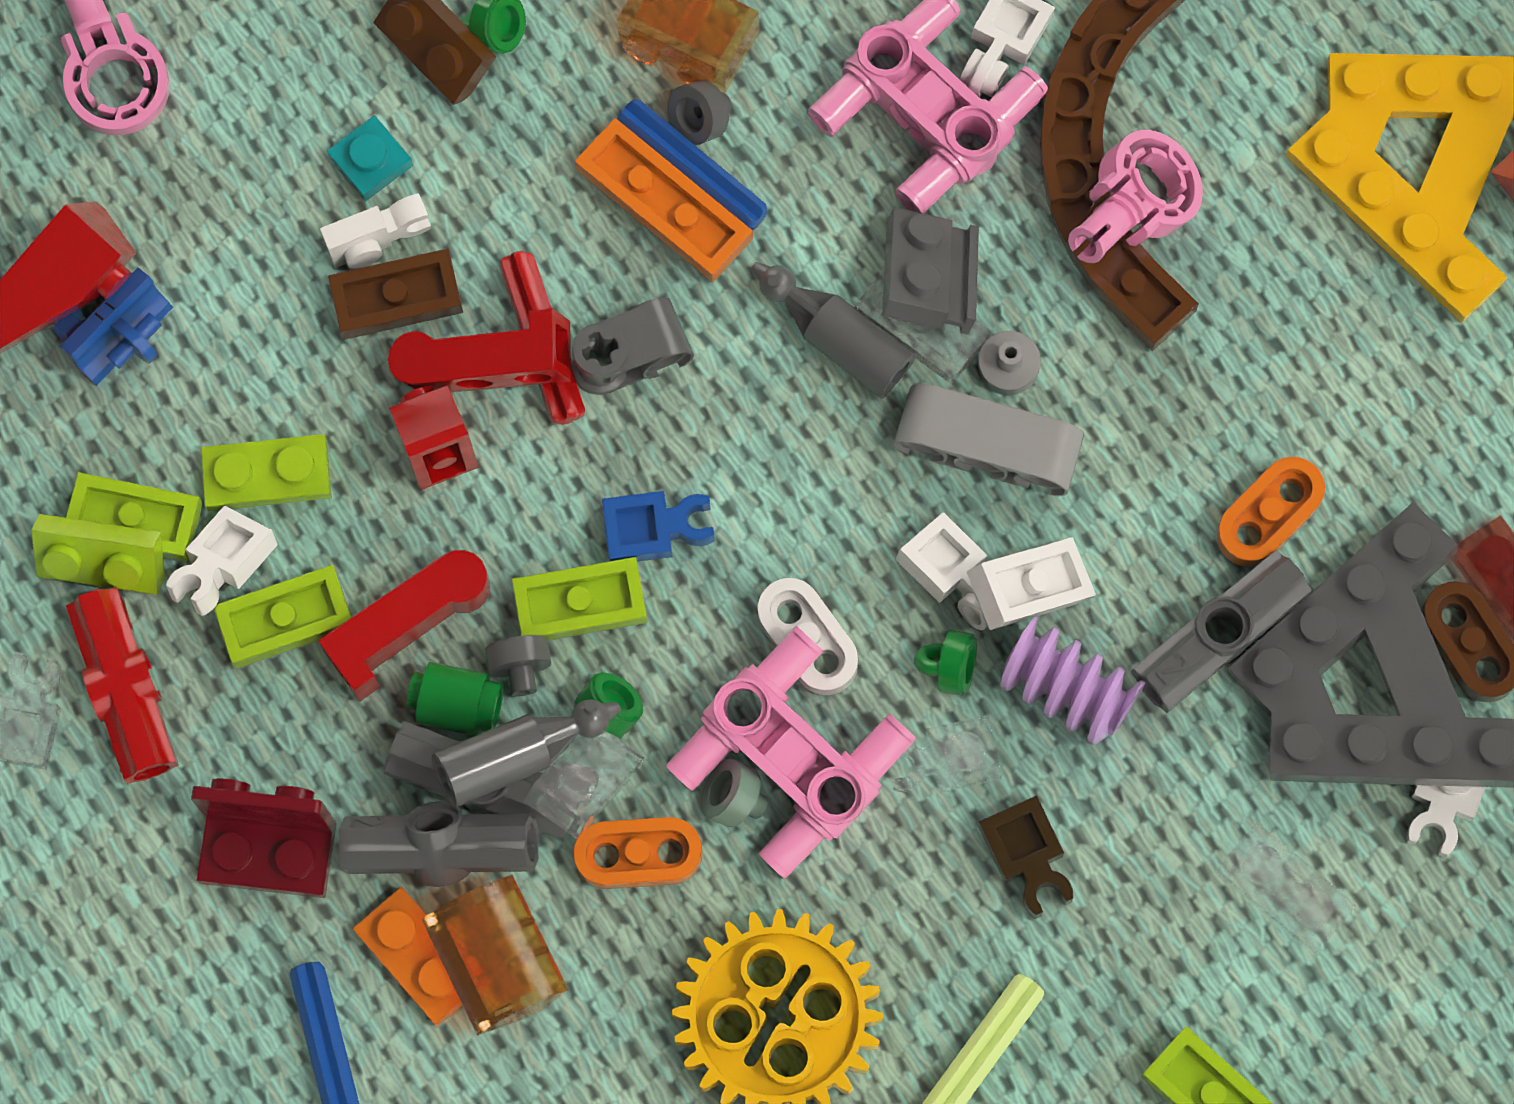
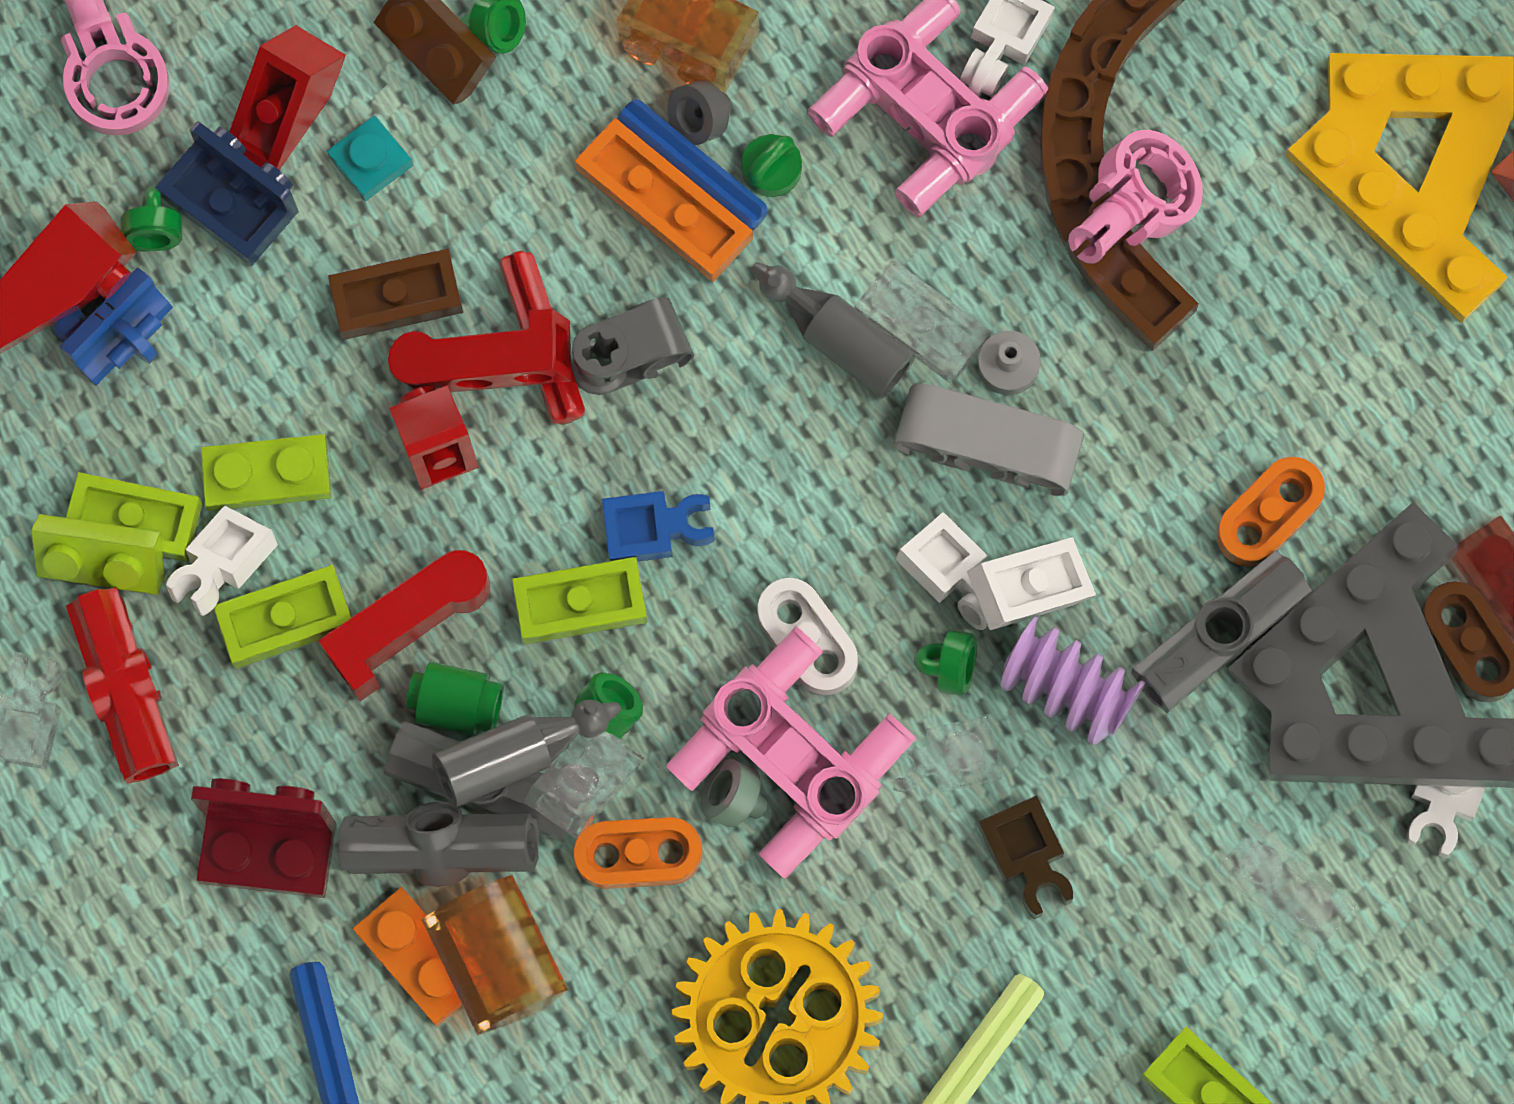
white plate [320,194,431,269] -> none
dark grey tile [485,635,552,696] -> none
dark grey plate [882,207,979,335] -> none
none -> green tile [120,187,183,252]
none -> dark blue bracket [155,121,299,267]
none -> red slope [229,25,346,170]
none -> green tile [741,134,802,198]

